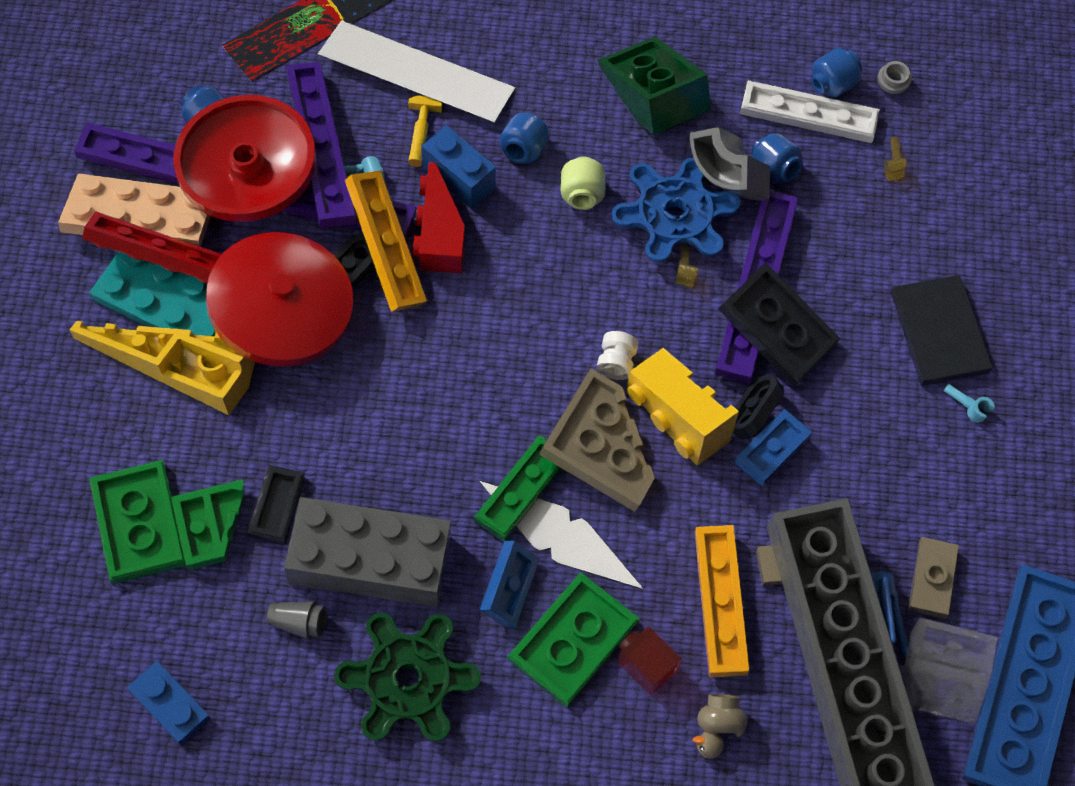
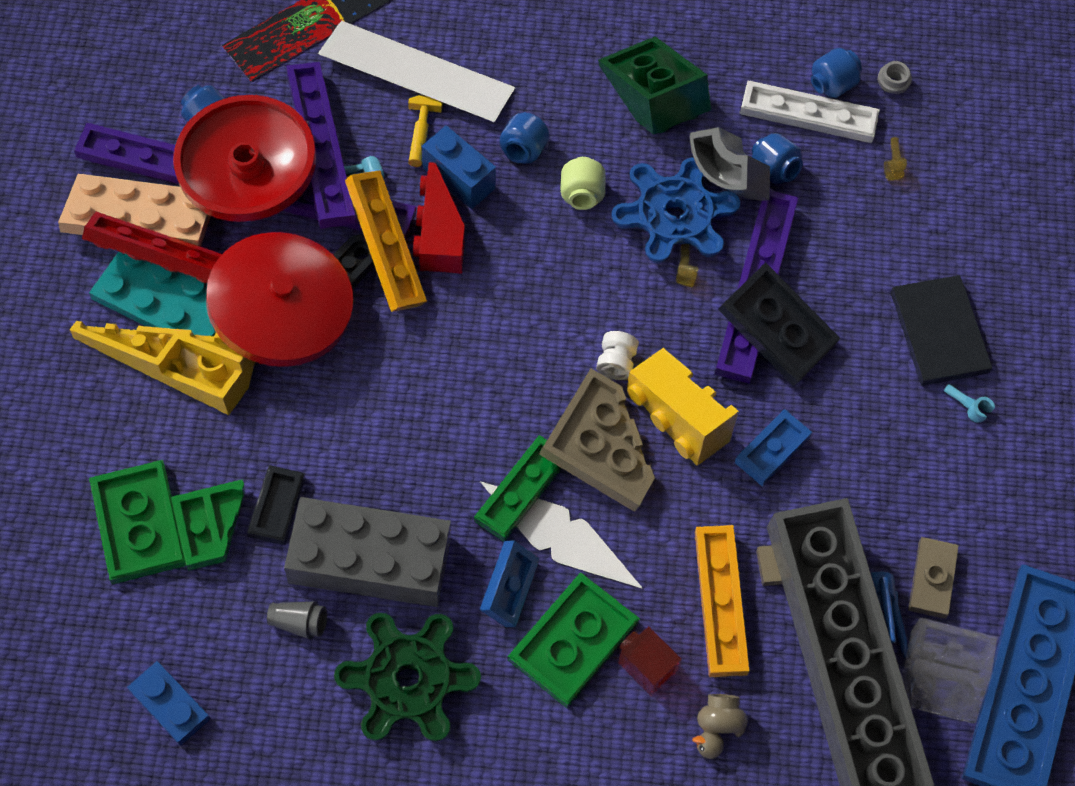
black plate [733,374,784,439] -> none

